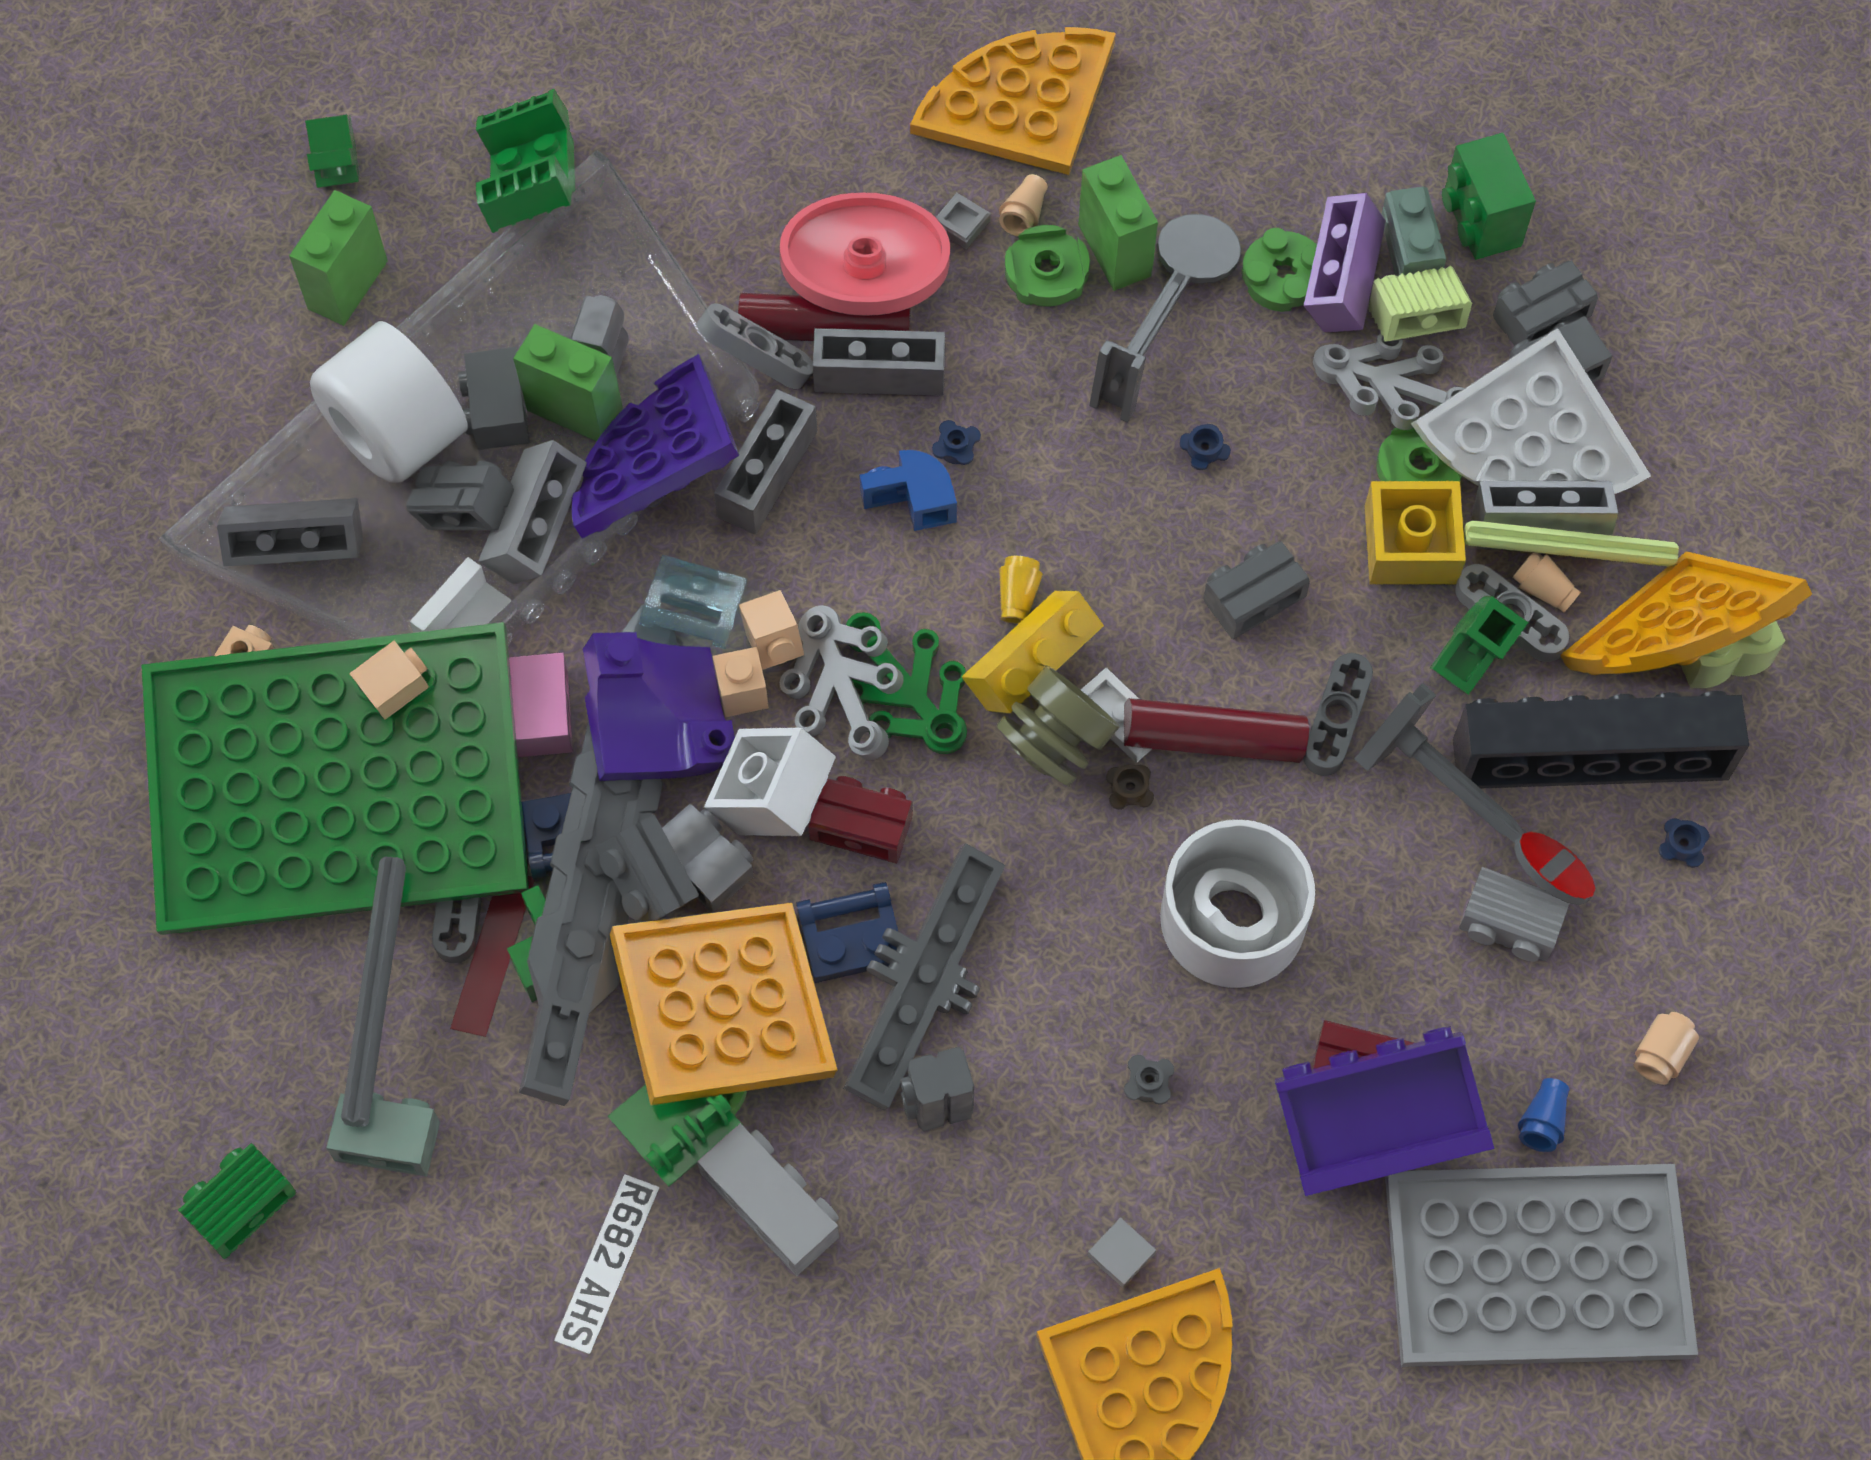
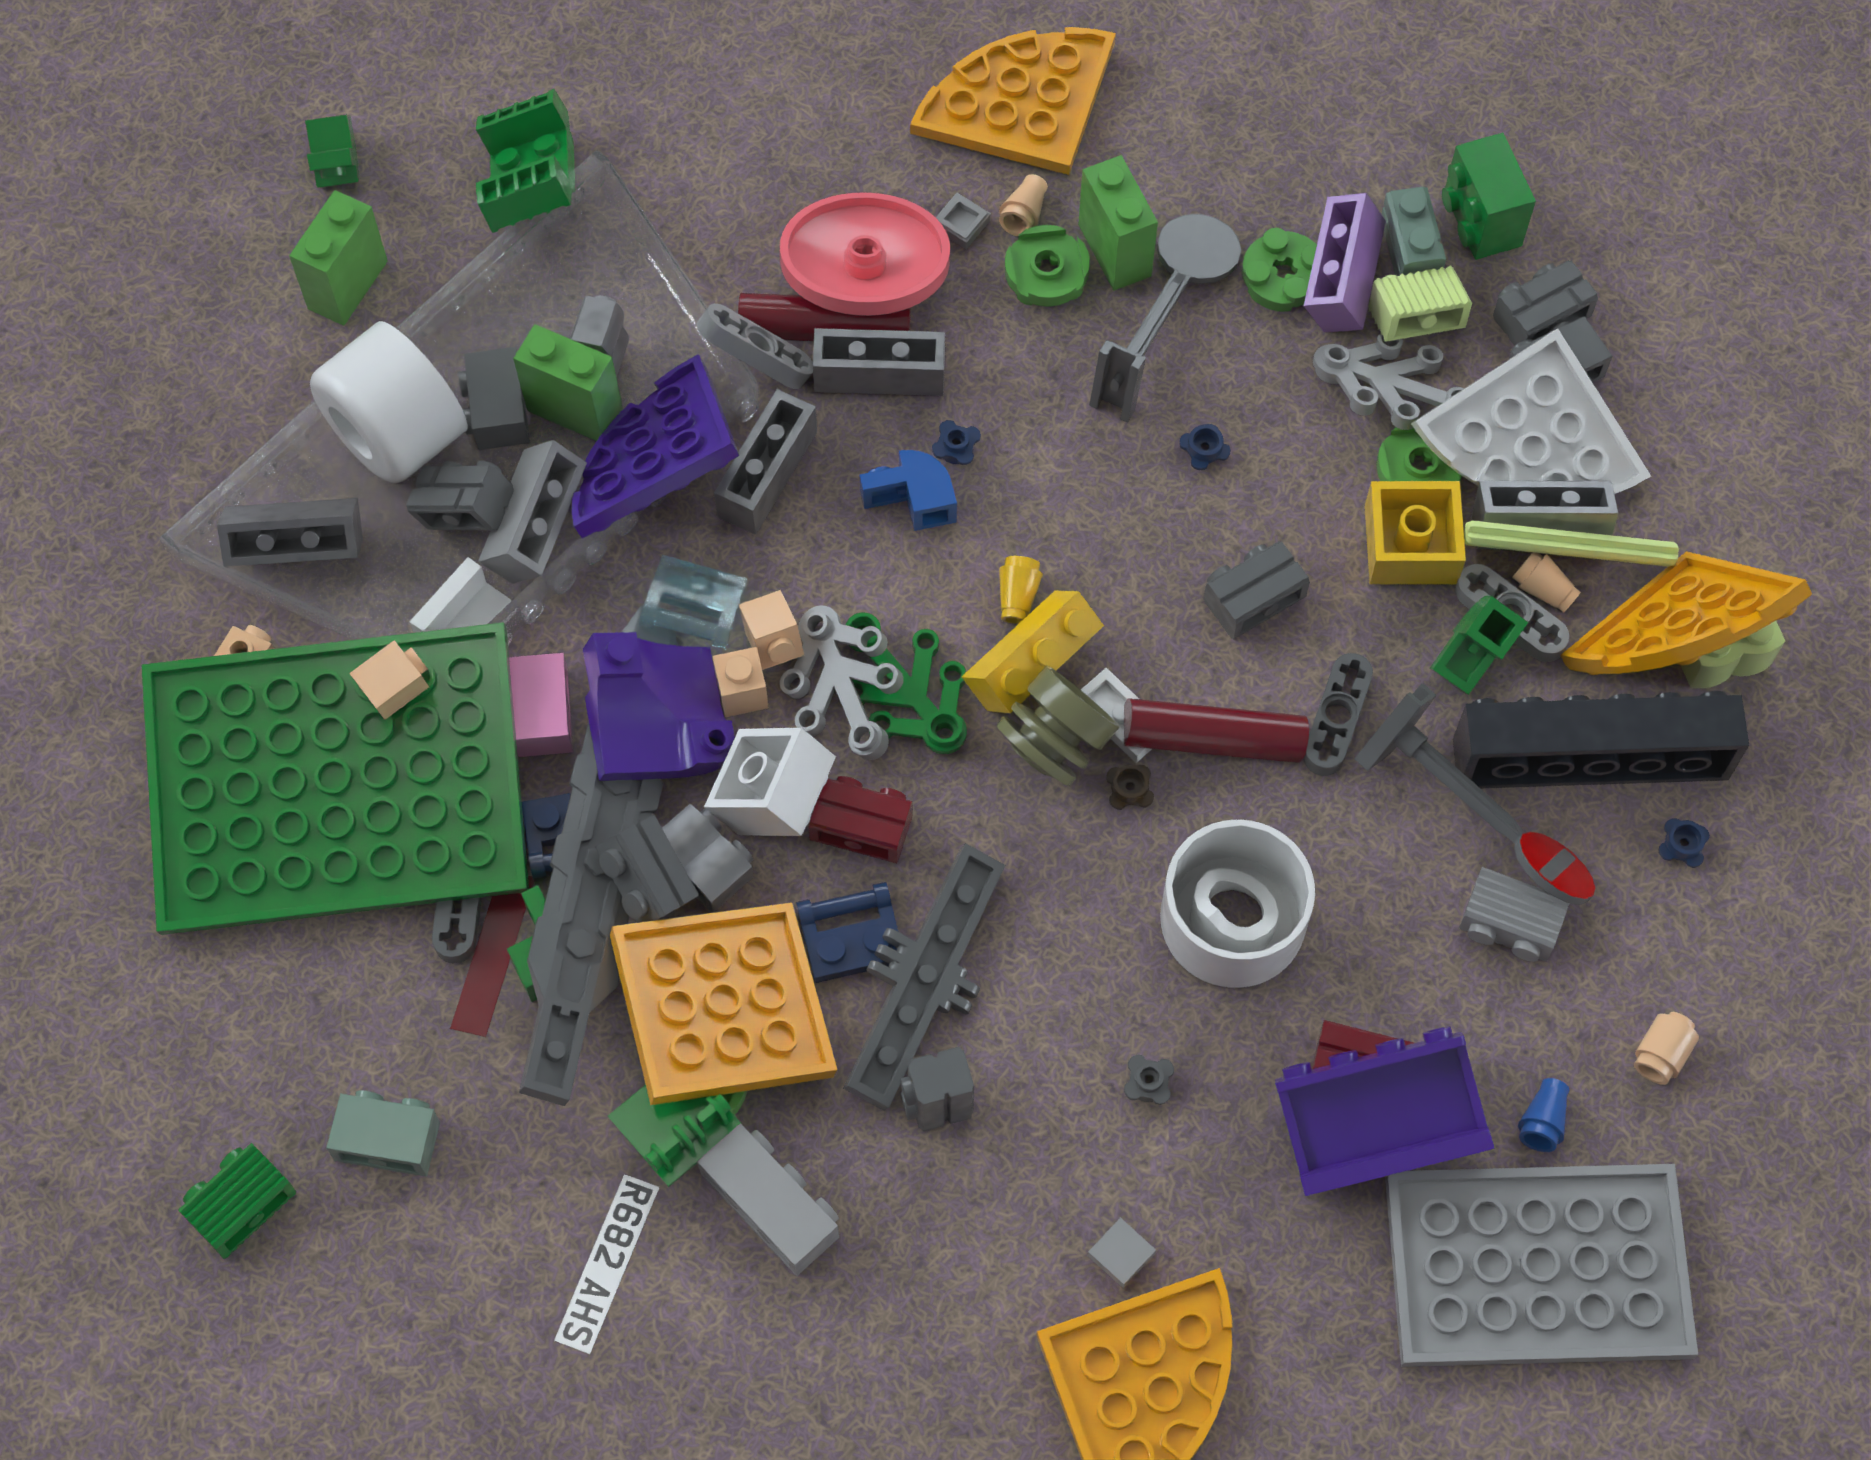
dark grey axle [341,857,406,1127] -> none

